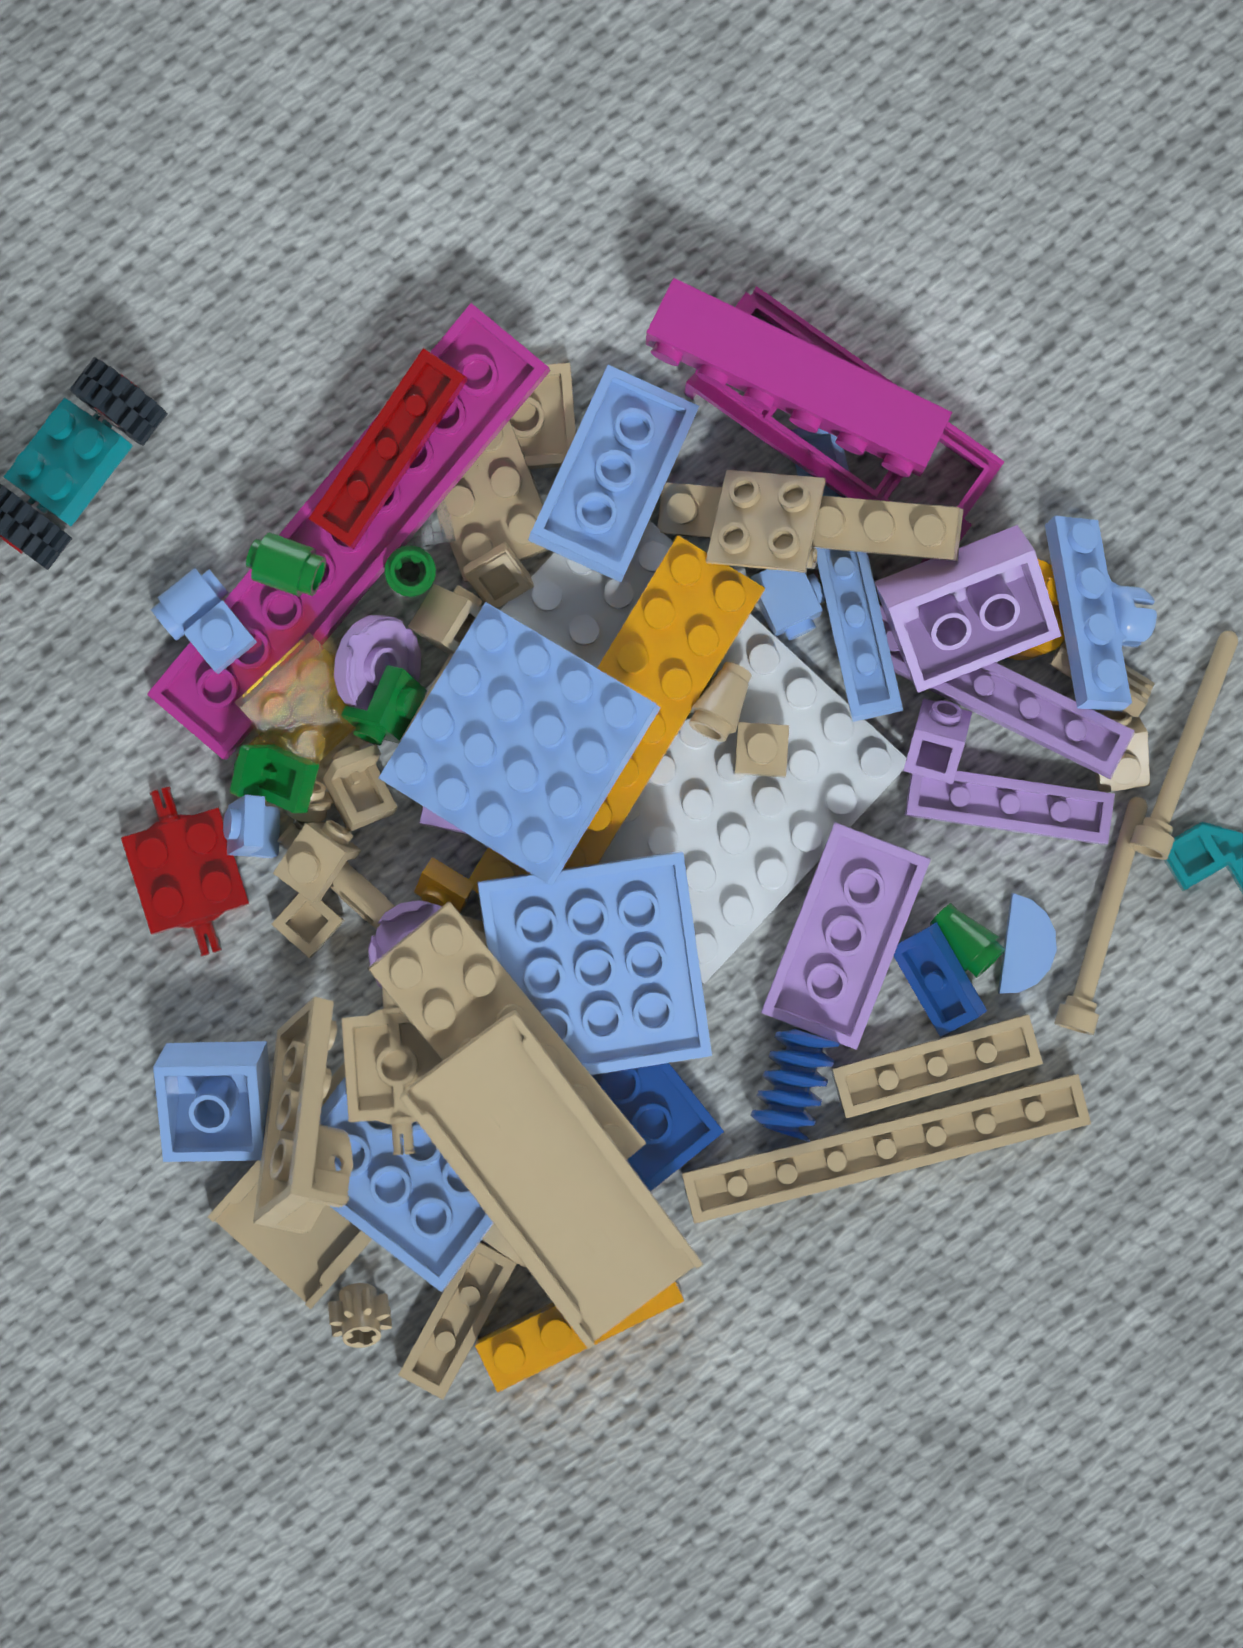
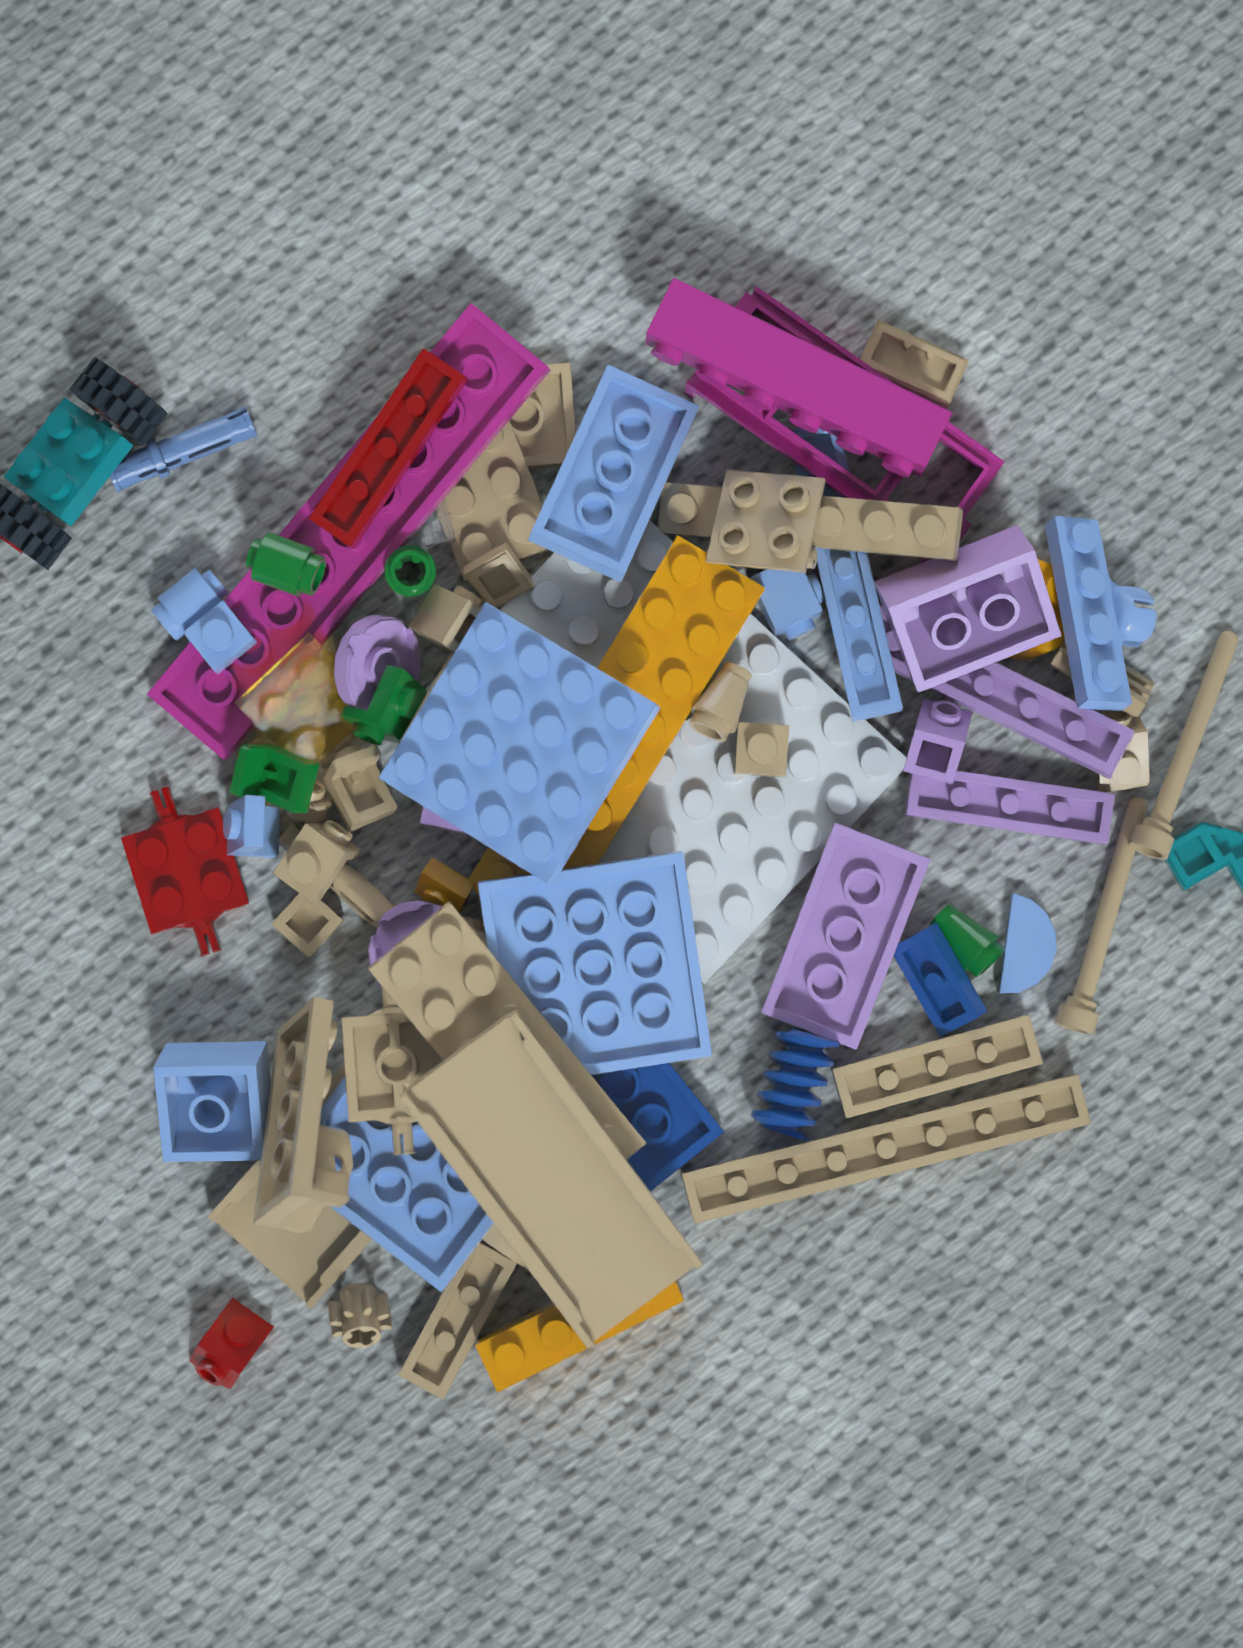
none -> medium blue pin [110,406,258,492]
none -> red bracket [189,1297,274,1389]
none -> tan plate [860,320,969,409]

